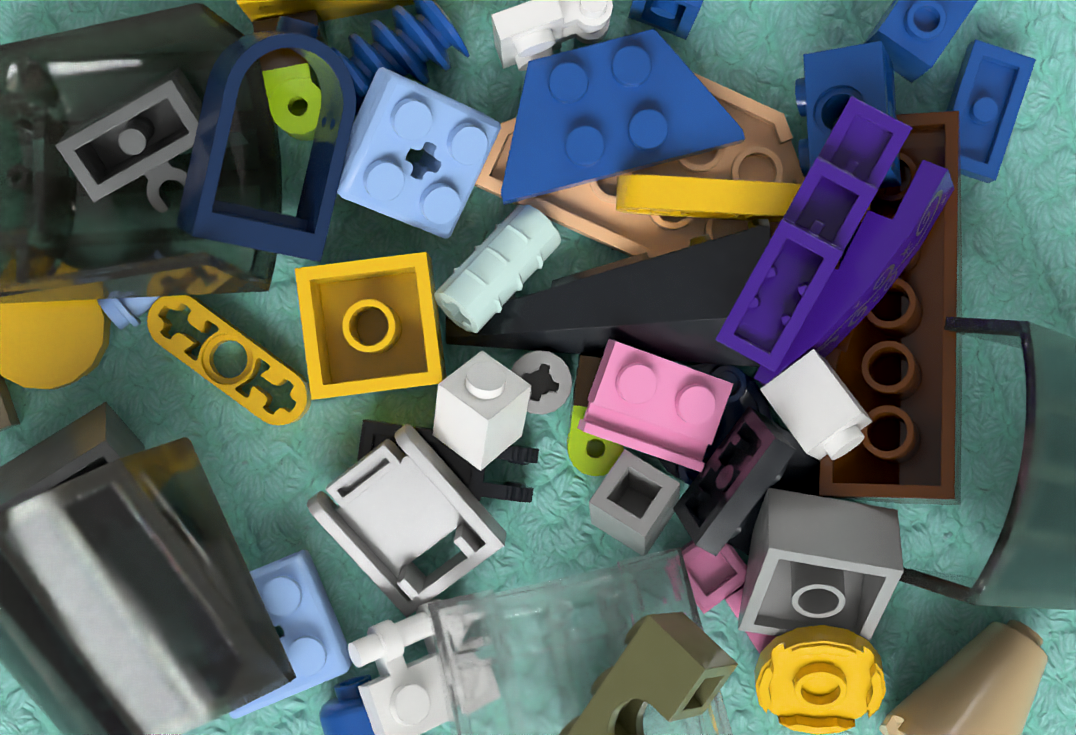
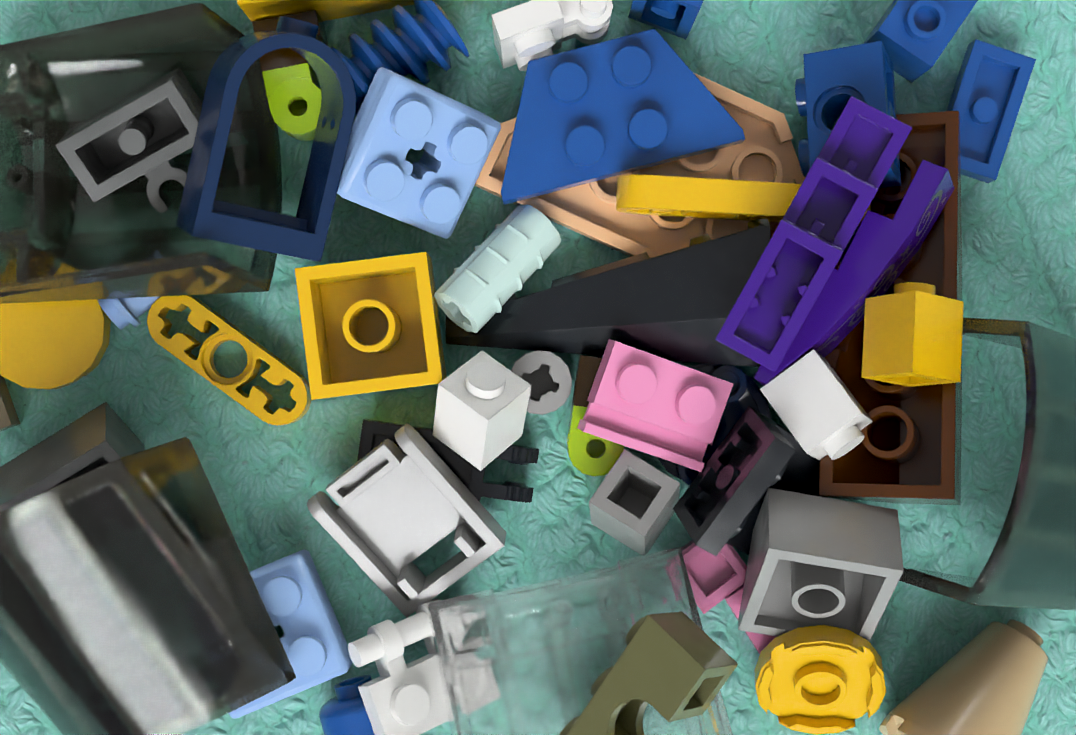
none -> yellow brick [861,282,964,387]

